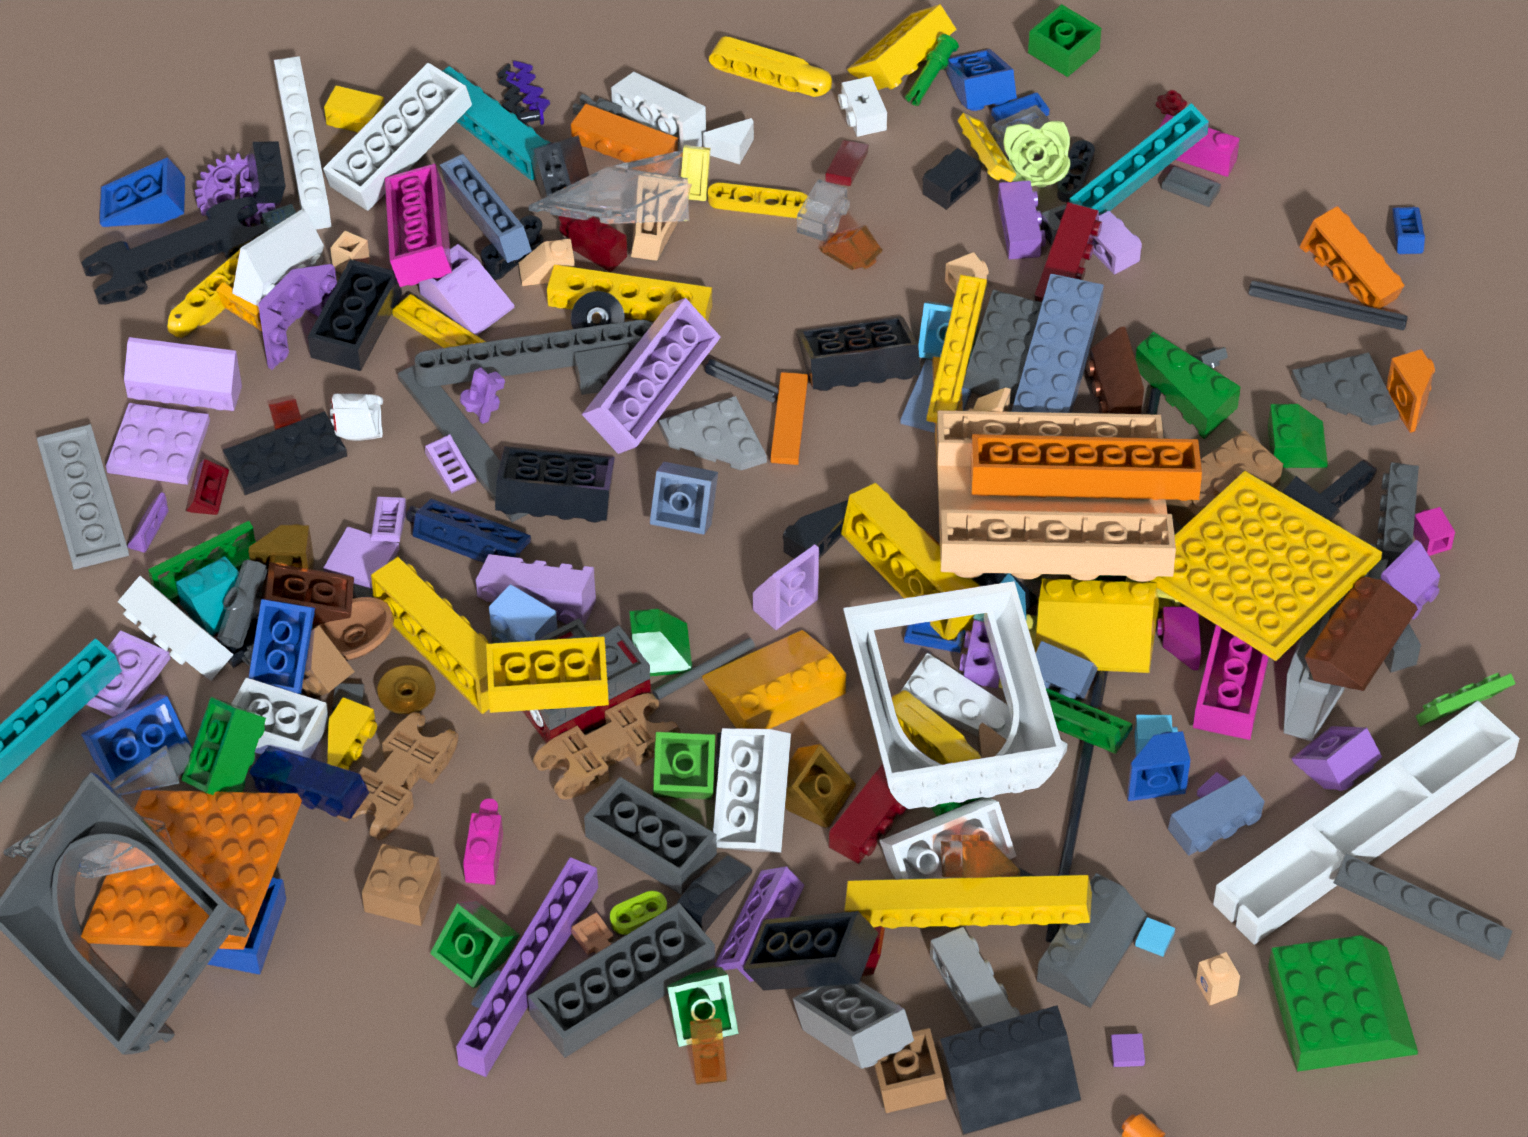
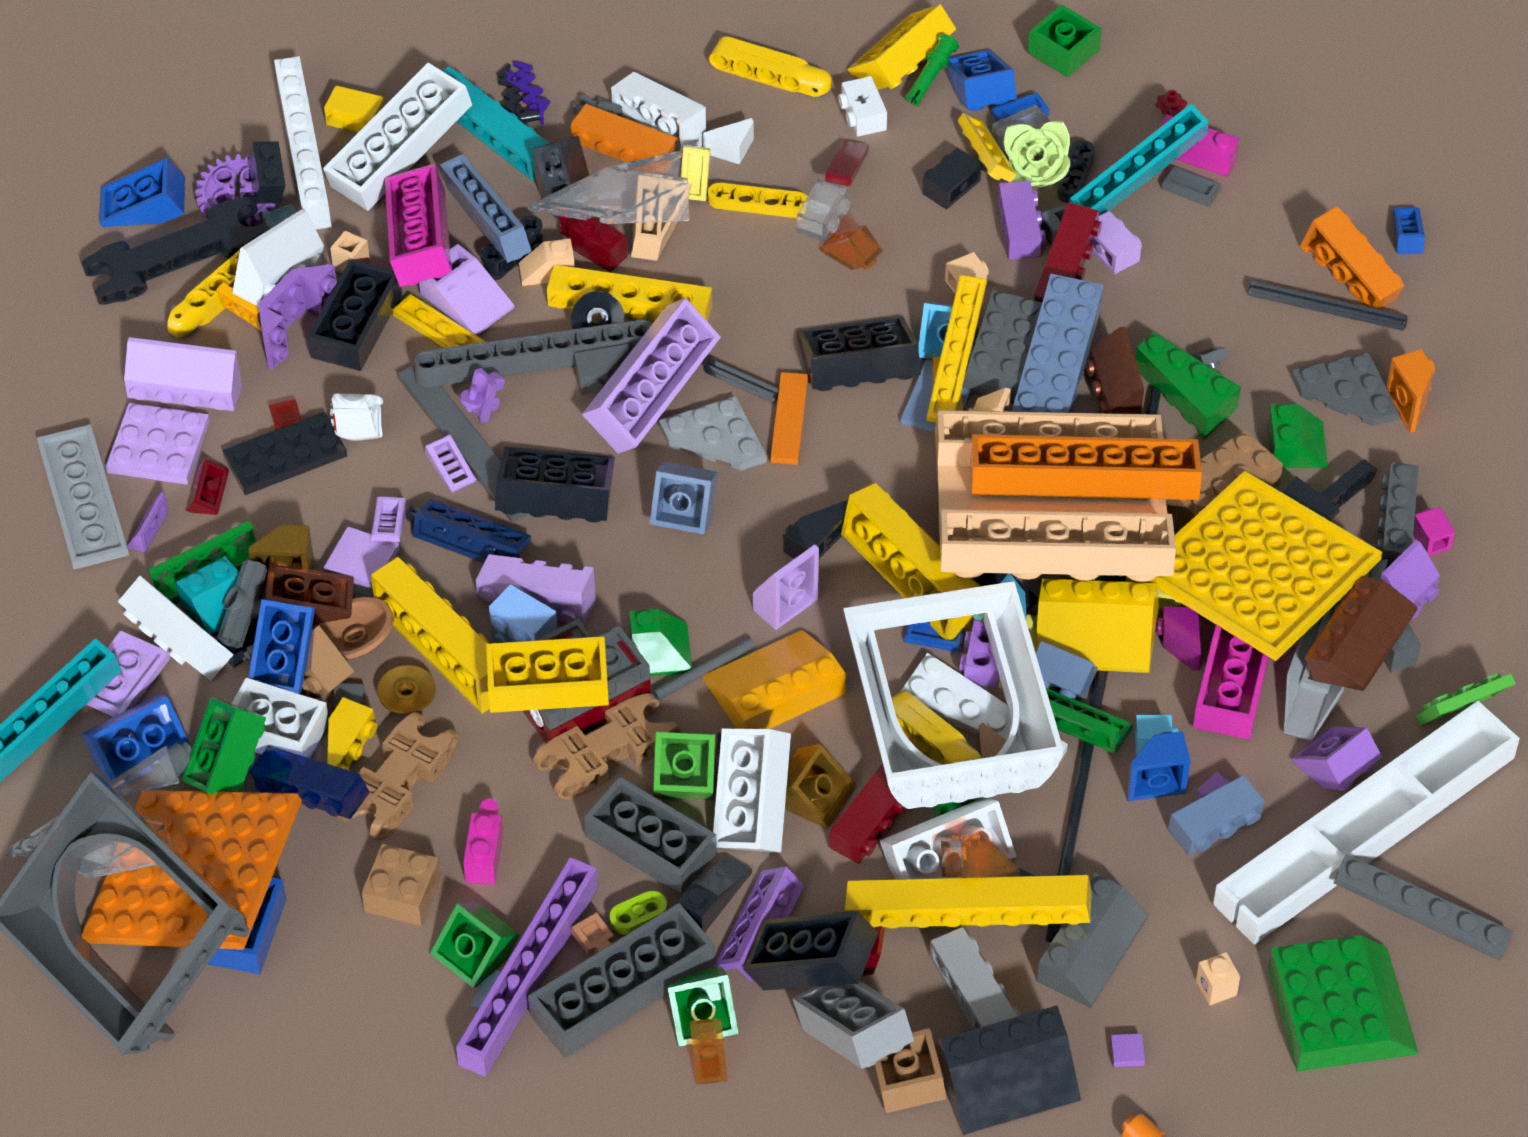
medium azure tile [1135,917,1175,957] -> none

